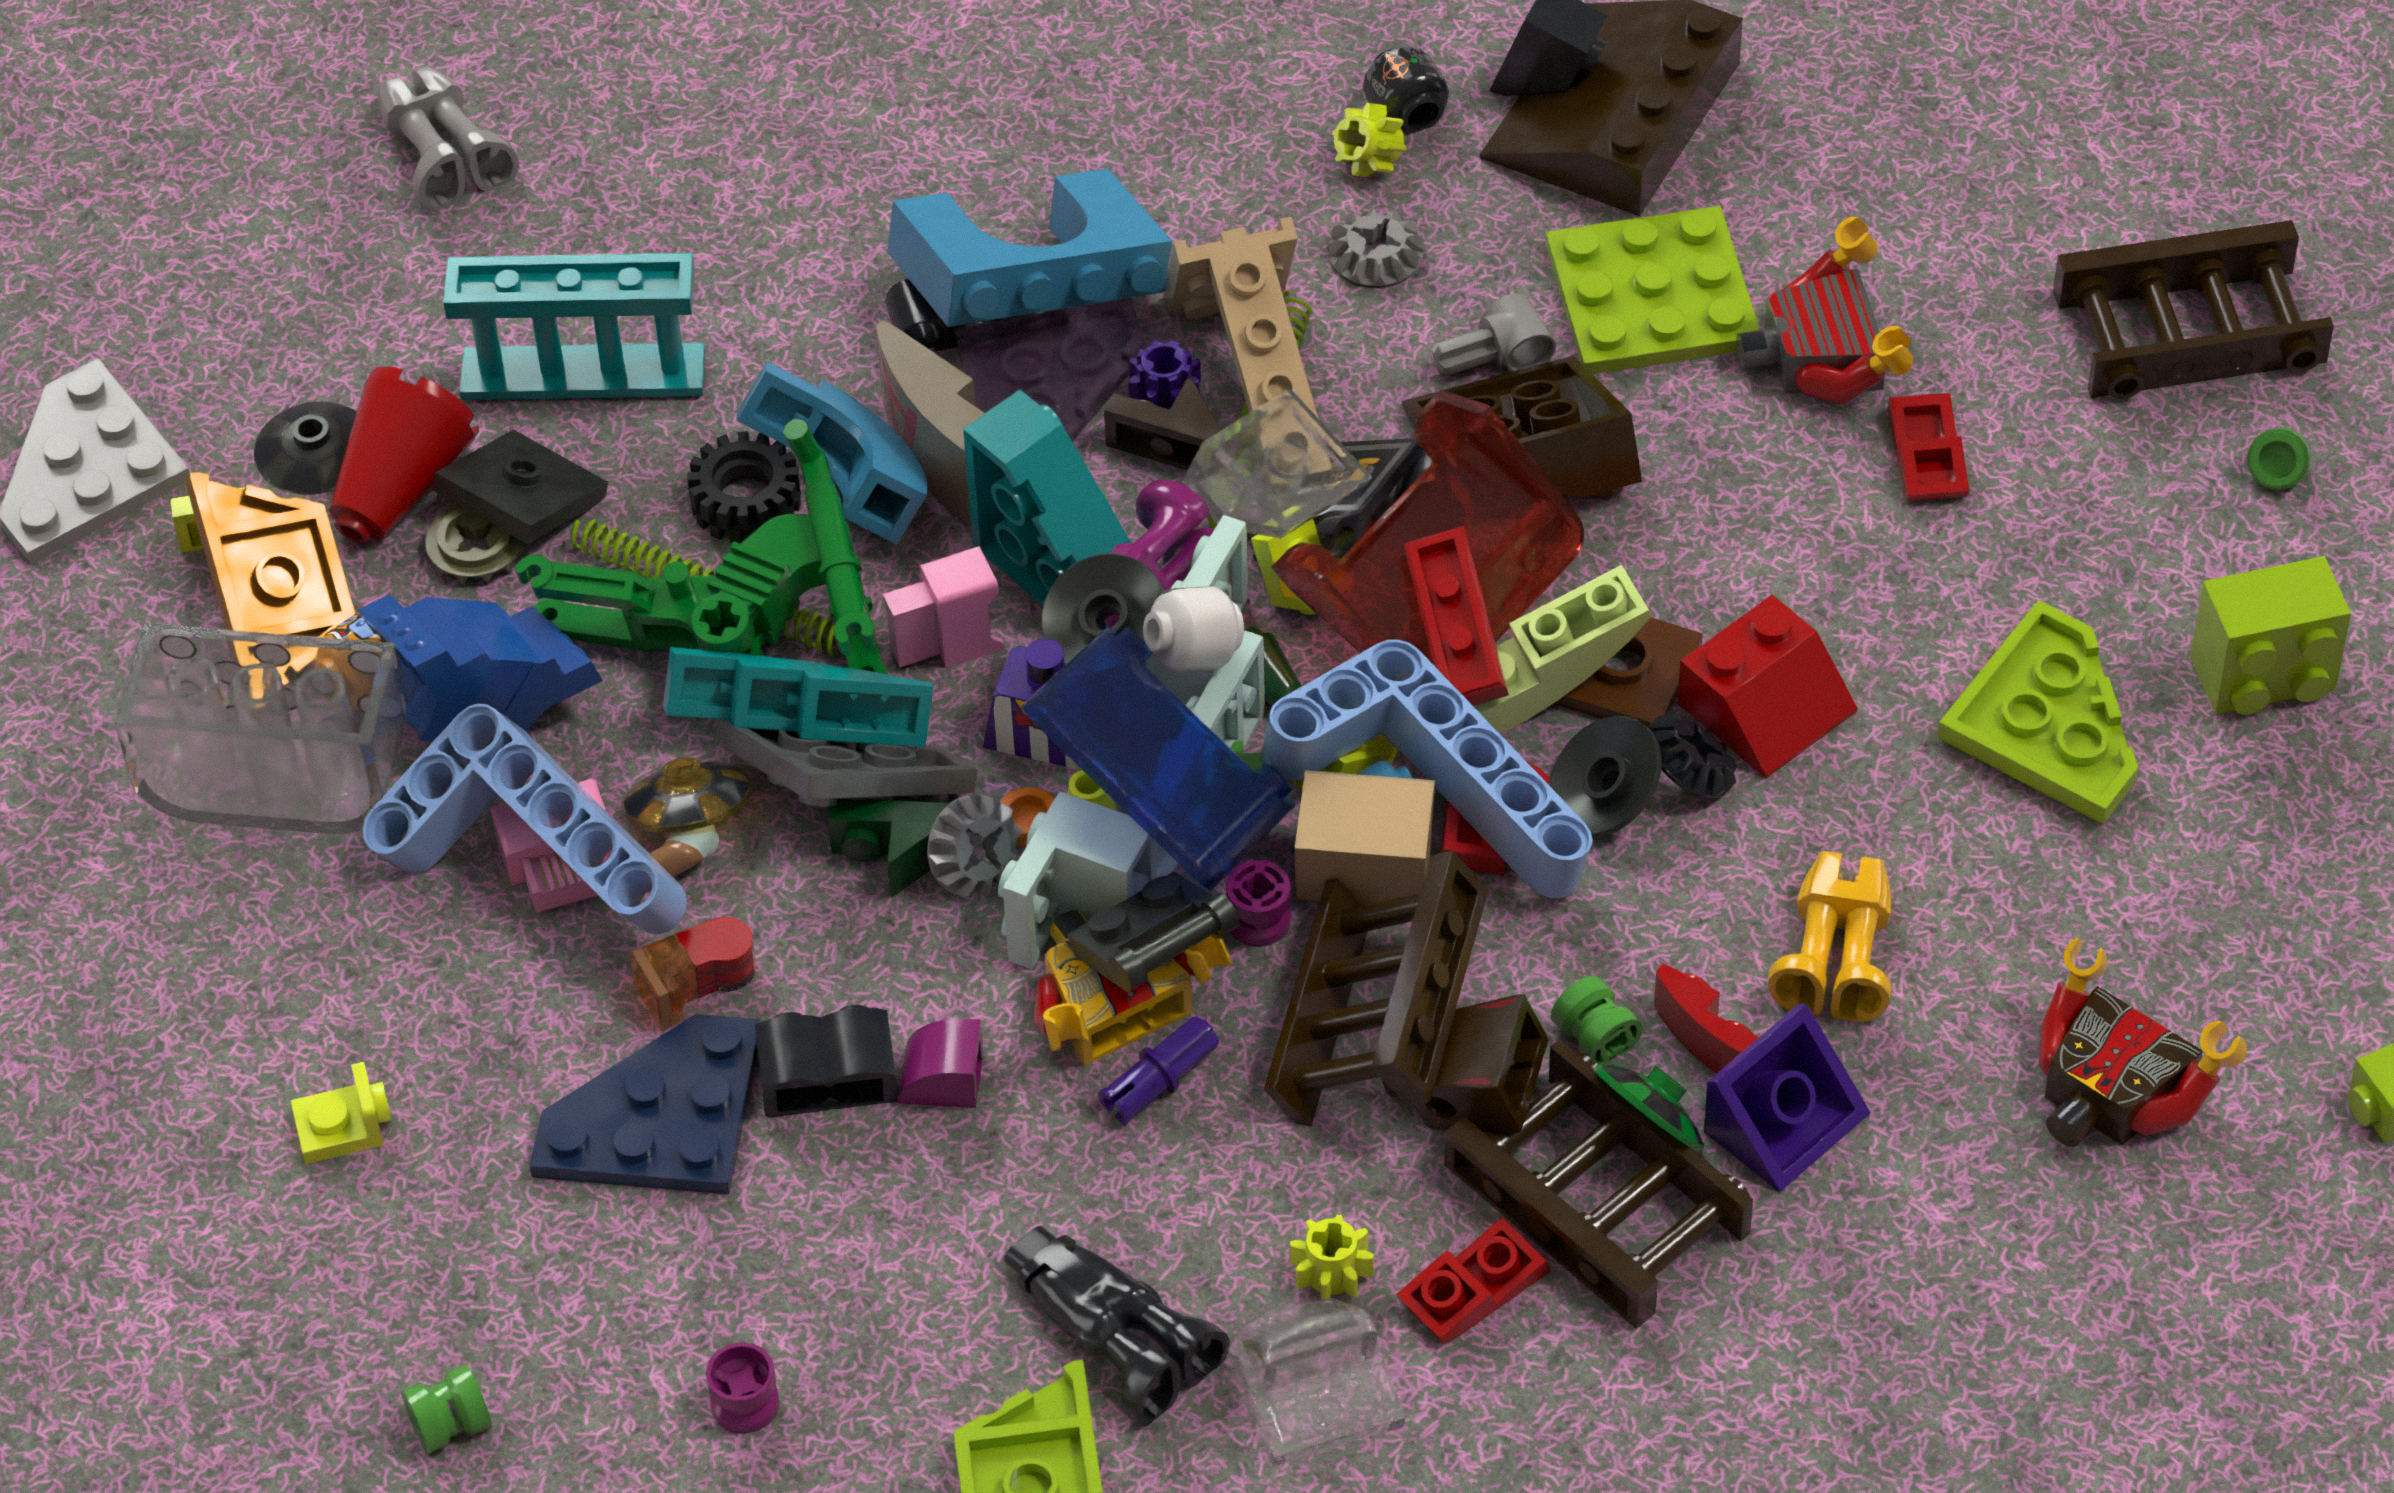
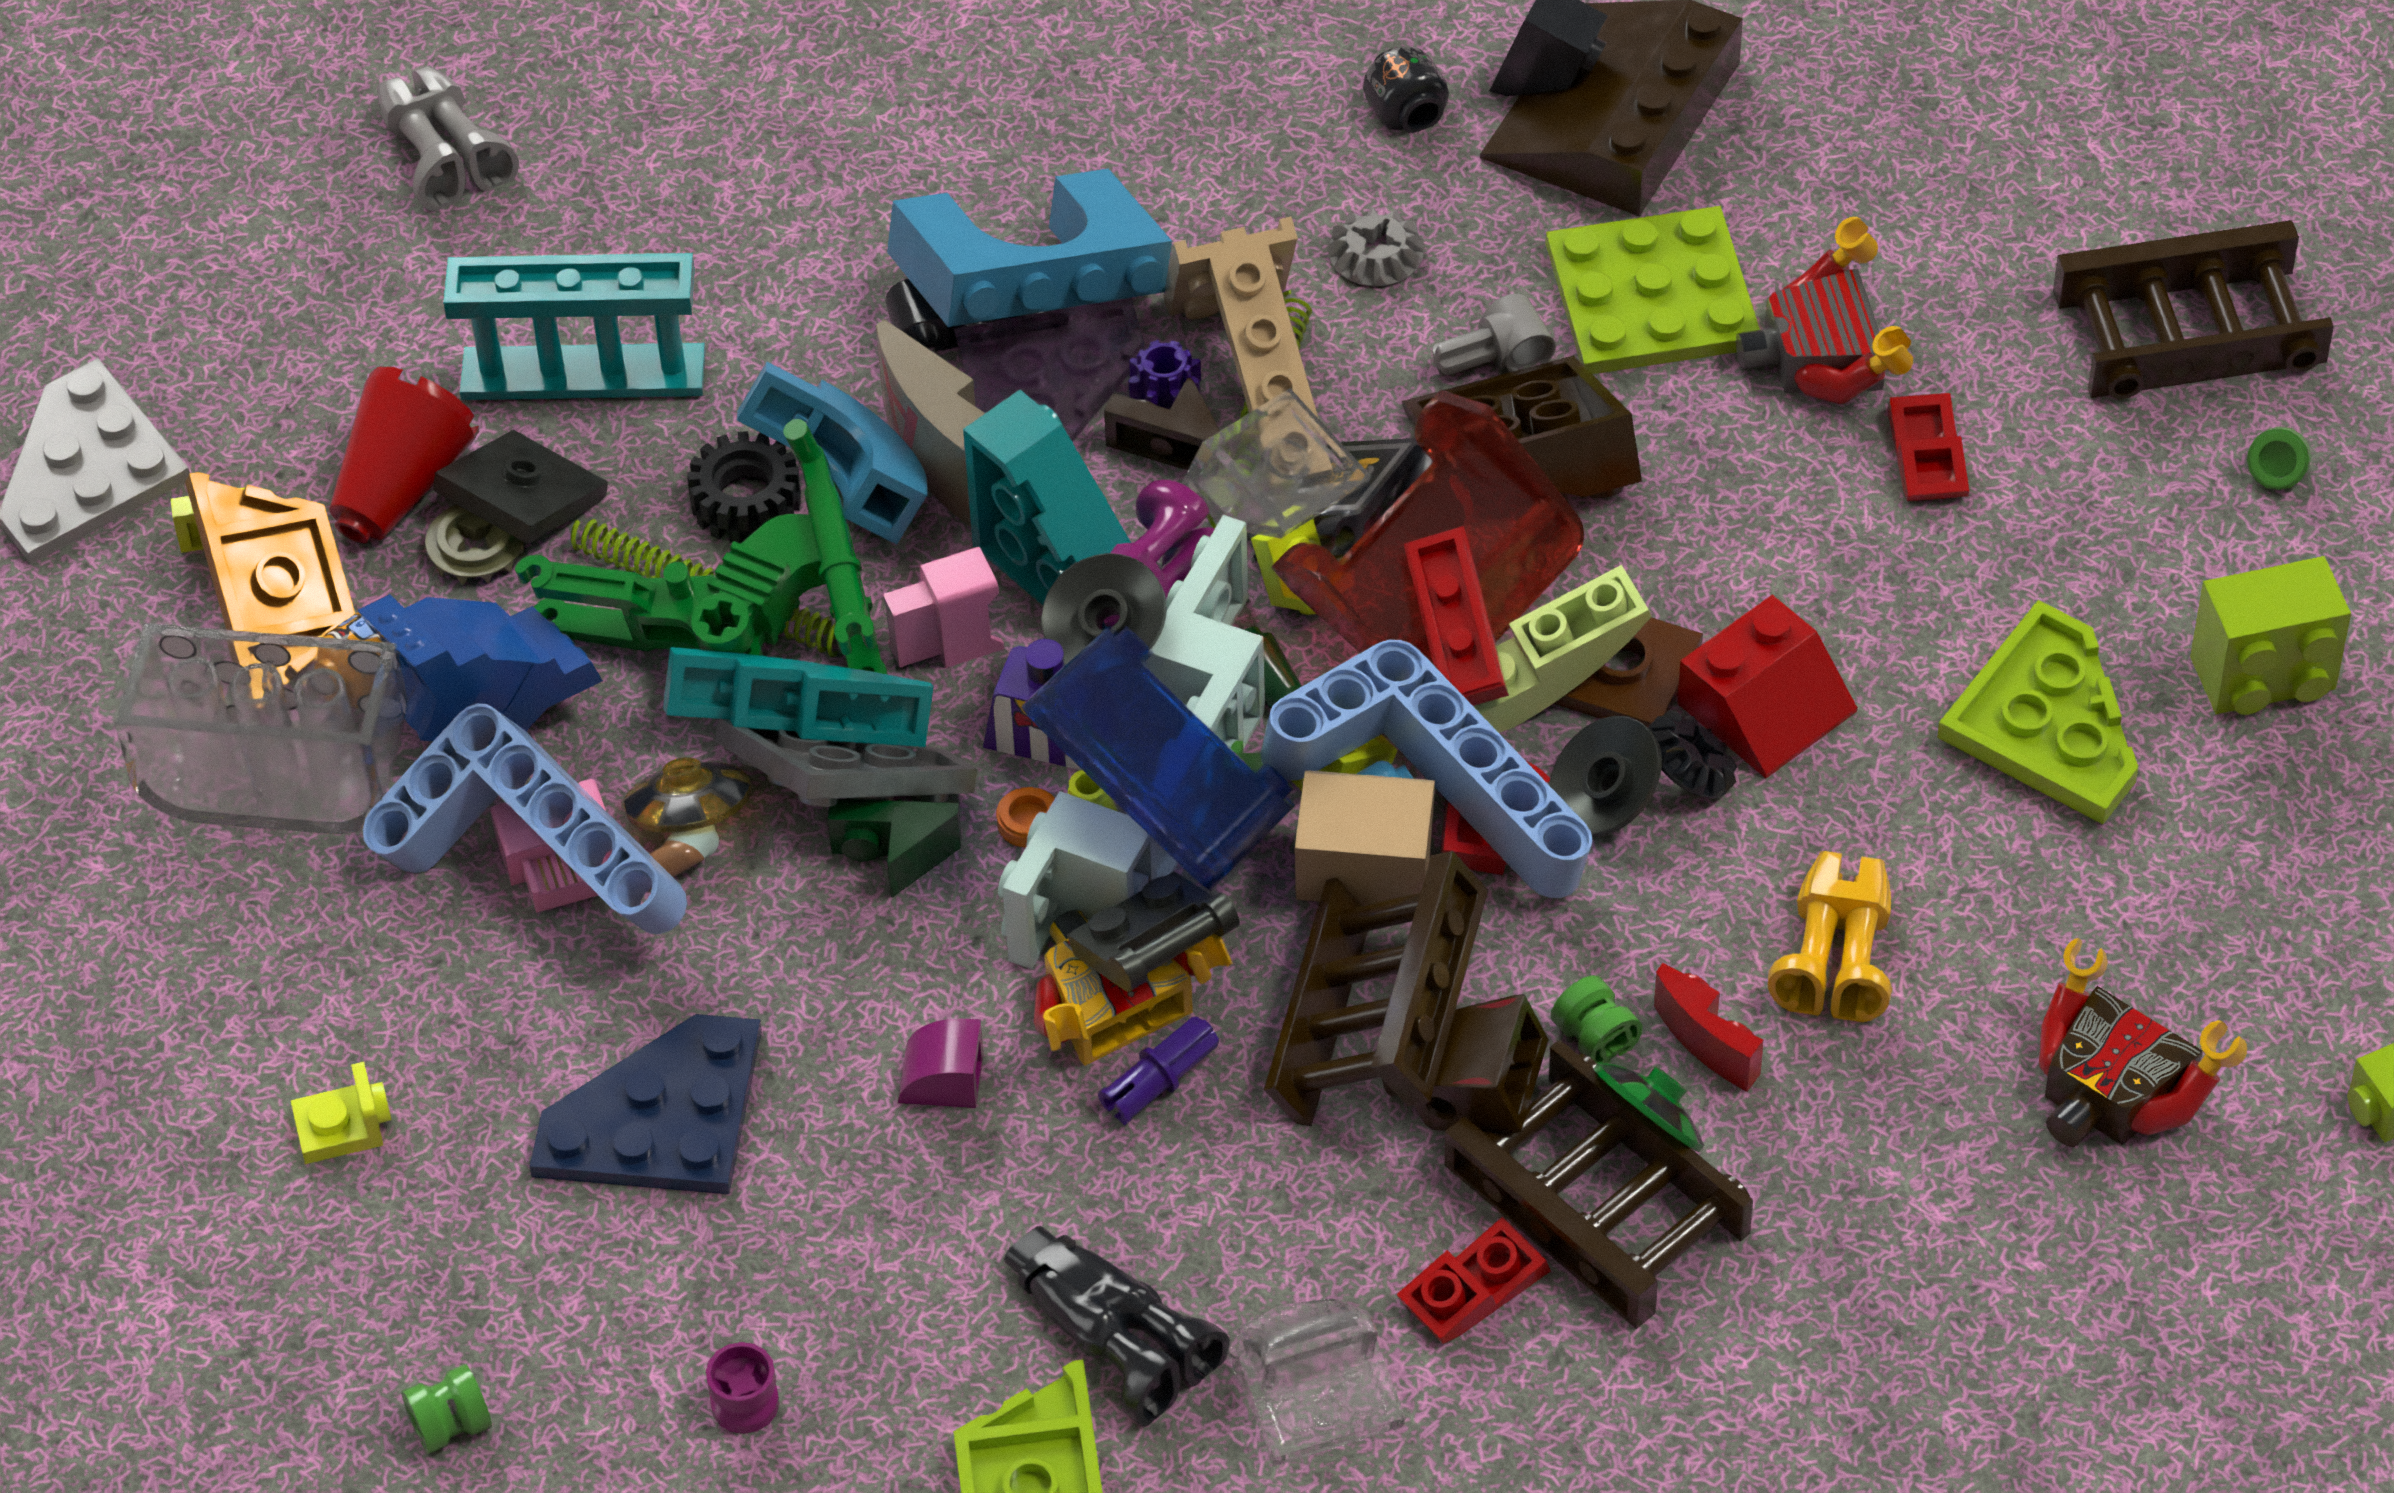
dish [253,402,357,495] -> none
leg [629,917,756,1031] -> none
black brick [755,1005,897,1117] -> none
light grey gear [927,794,1023,898] -> none
white head [1143,586,1244,672] -> none
magenta wheel [1226,860,1291,947] -> none
neon yellow gear [1290,1214,1374,1303] -> none
neon yellow gear [1332,103,1407,177] -> none
dark purple slope [1703,1004,1871,1192] -> none

